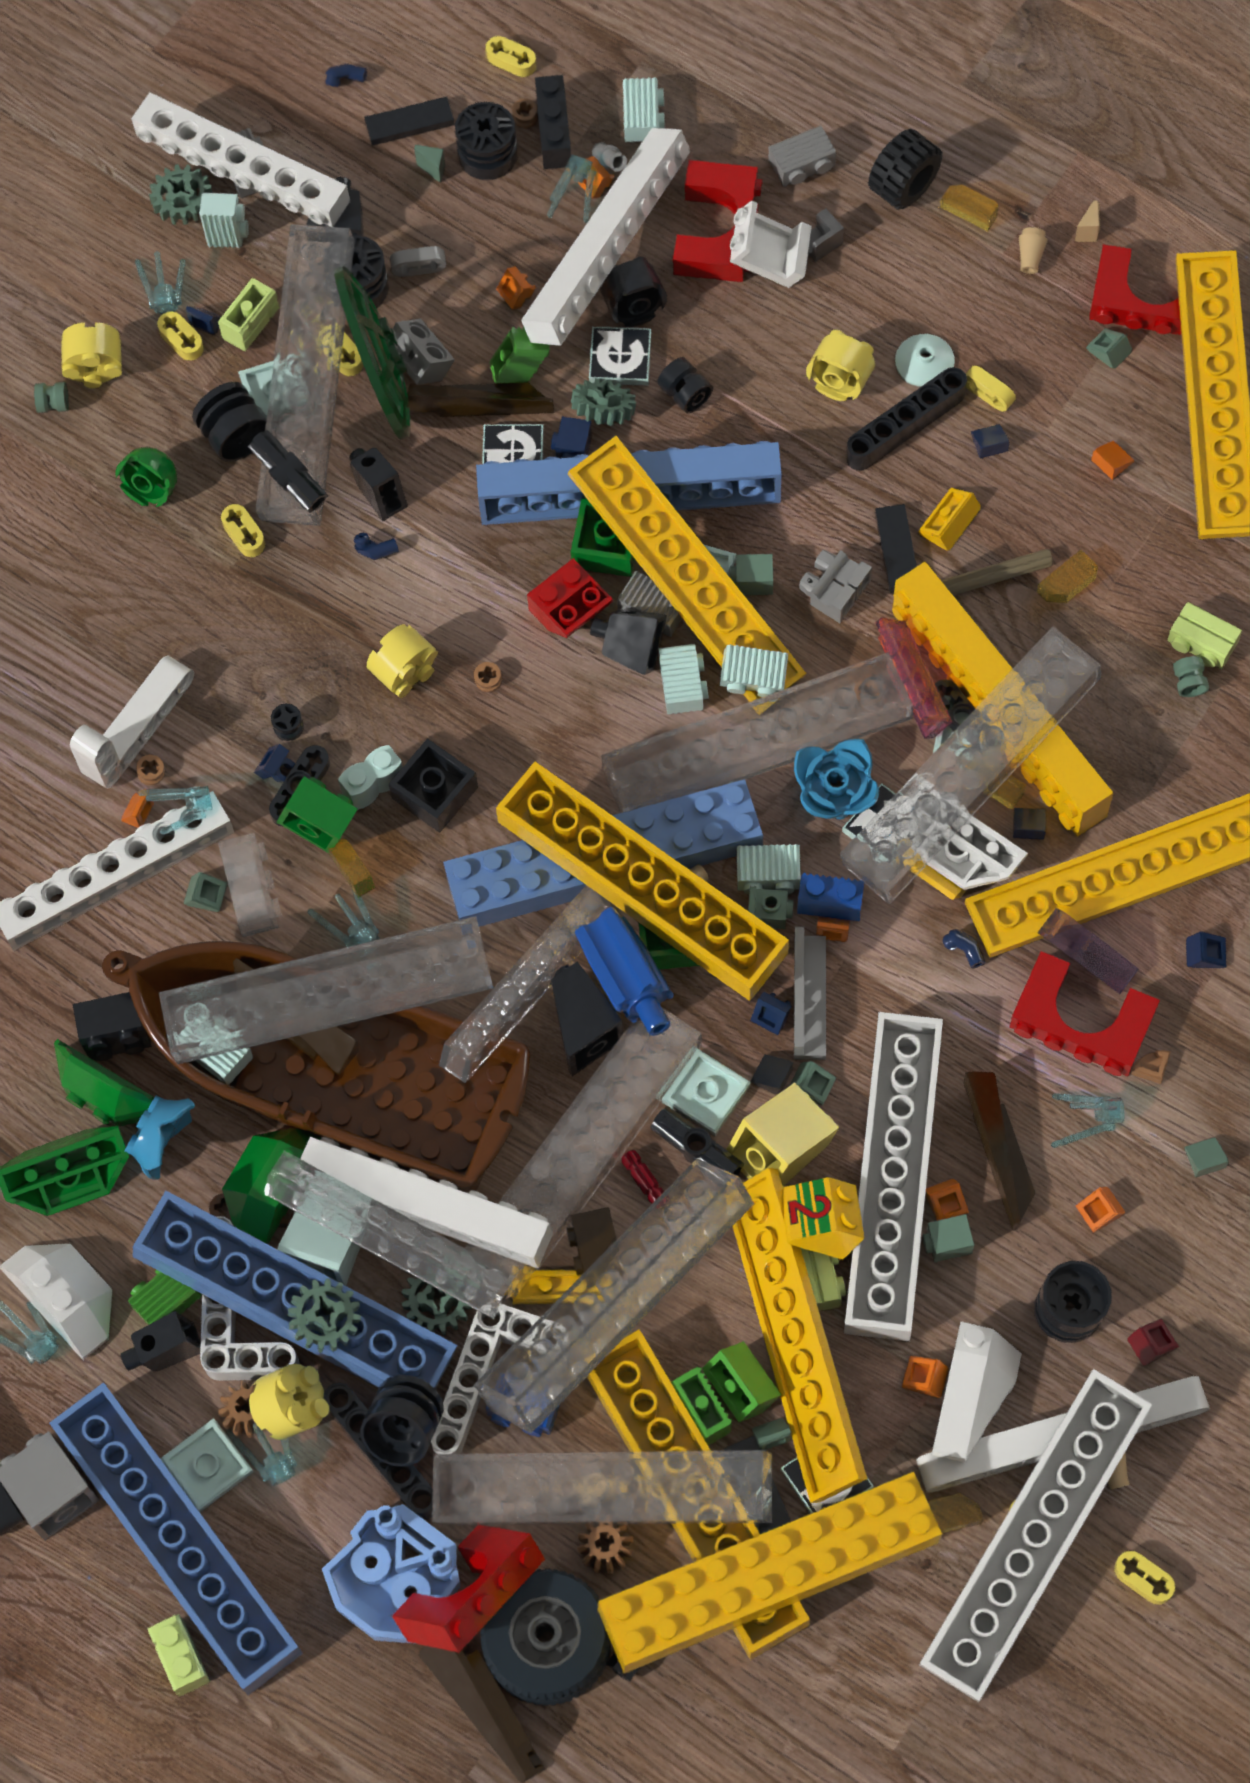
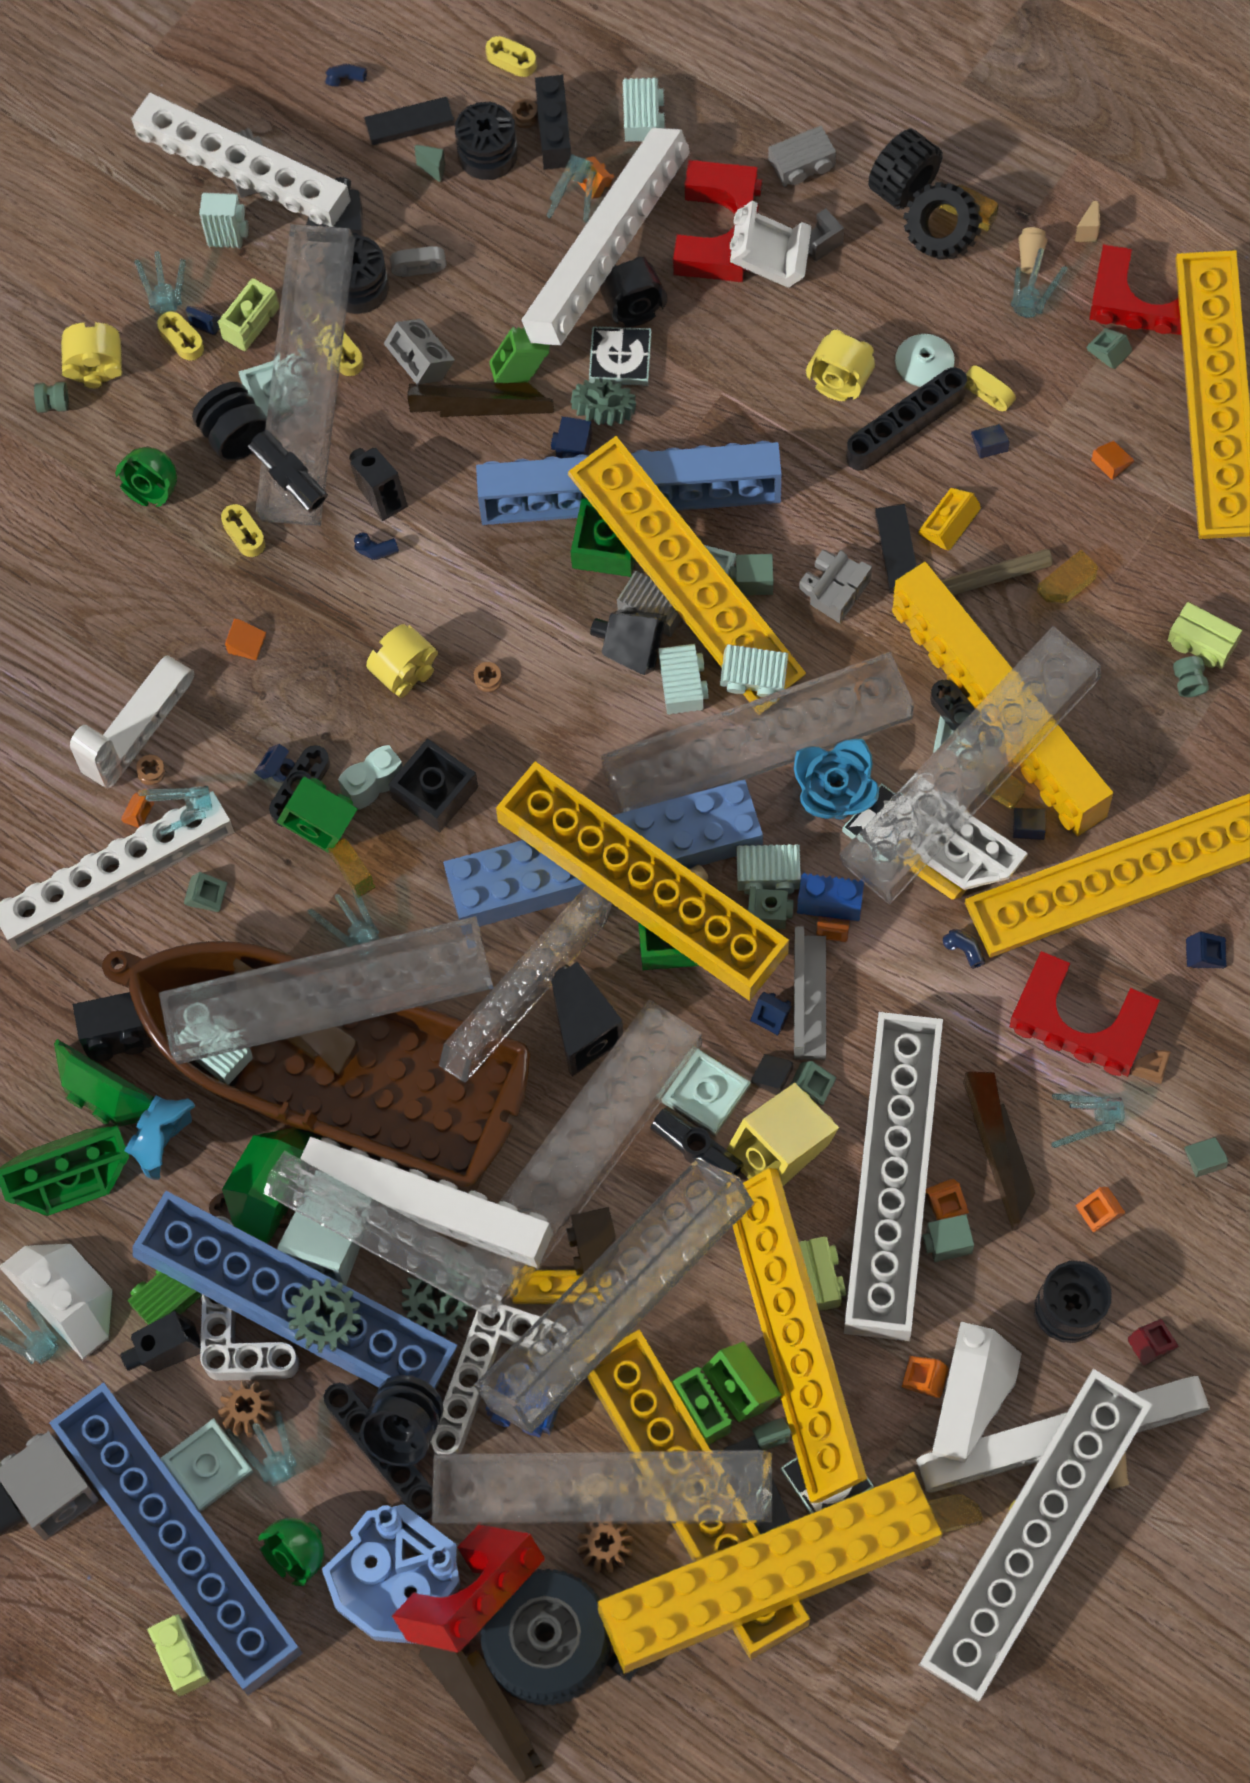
sand green gear [149,164,213,225] -> none
clear brick [218,833,282,937] -> none
light yellow brick [249,1364,329,1440] -> none
black wheel [271,703,304,741] -> none
dark green dish [334,266,410,440] -> none
tile [482,424,543,464] -> none
orange tile [496,267,536,310] -> none
red slope [527,558,613,638] -> none
blue piece [575,907,674,1036] -> none
light grey pin [592,142,627,171] -> none
dark red axle [621,1149,668,1208] -> none
black wheel [657,357,713,414] -> none
yellow slope [782,1177,864,1260] -> none
clear pink fence [875,617,952,739] -> none
slope [1037,908,1139,994] -> none
light yellow beam [1115,1551,1175,1604] -> none
none -> orange slope [225,618,266,661]
none -> green cylinder [258,1517,324,1586]
none -> black tyre [903,182,982,260]
none -> clear light blue plant [1011,248,1067,318]

